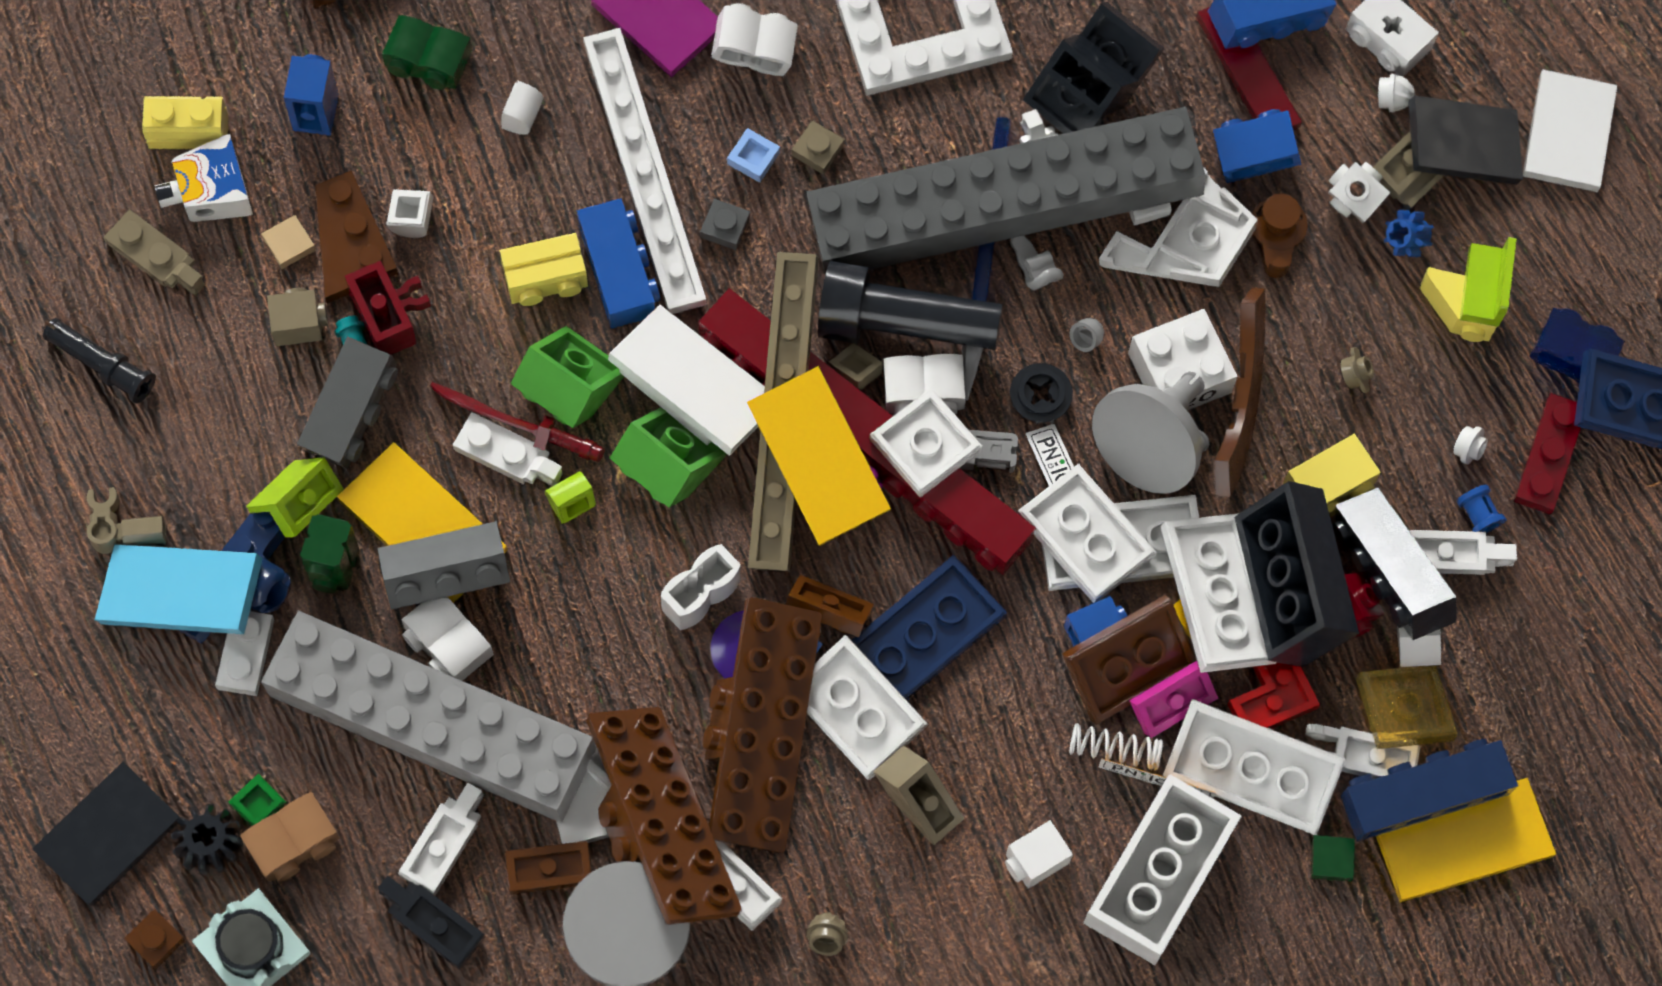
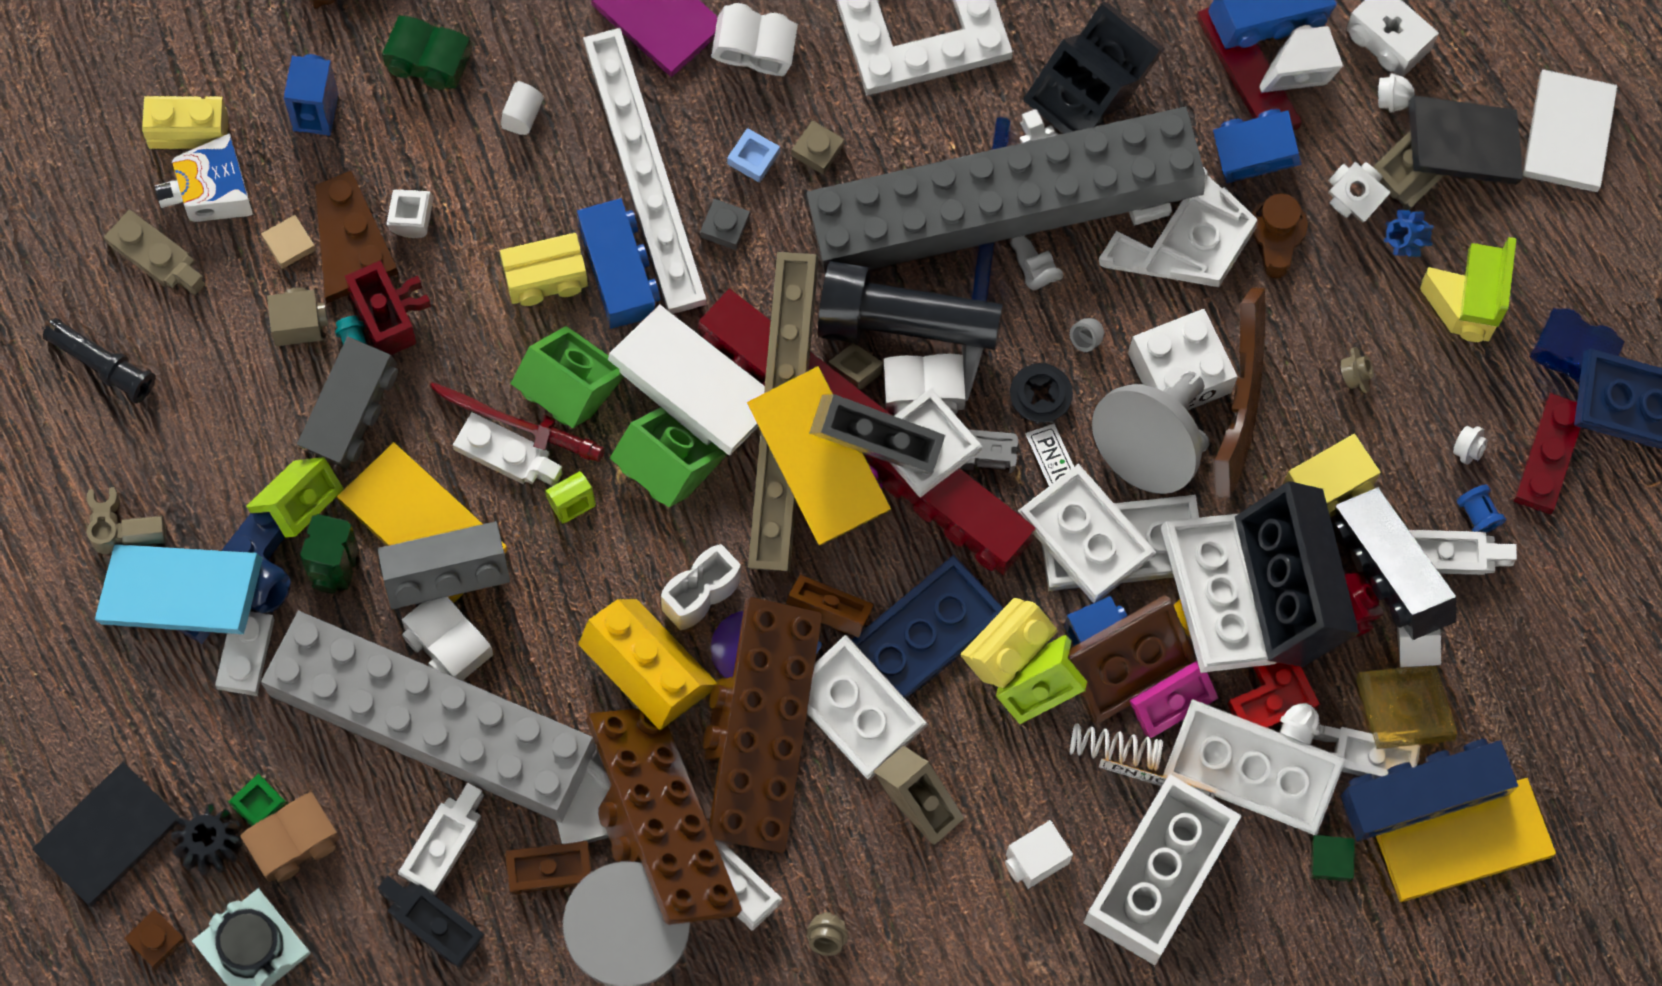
none -> yellow slope [578,599,717,730]
none -> dark grey brick [809,394,945,473]
none -> light yellow brick [961,598,1058,688]
none -> lime panel [996,635,1087,724]
none -> white slope [1259,25,1343,92]
none -> white plate [1280,703,1320,745]

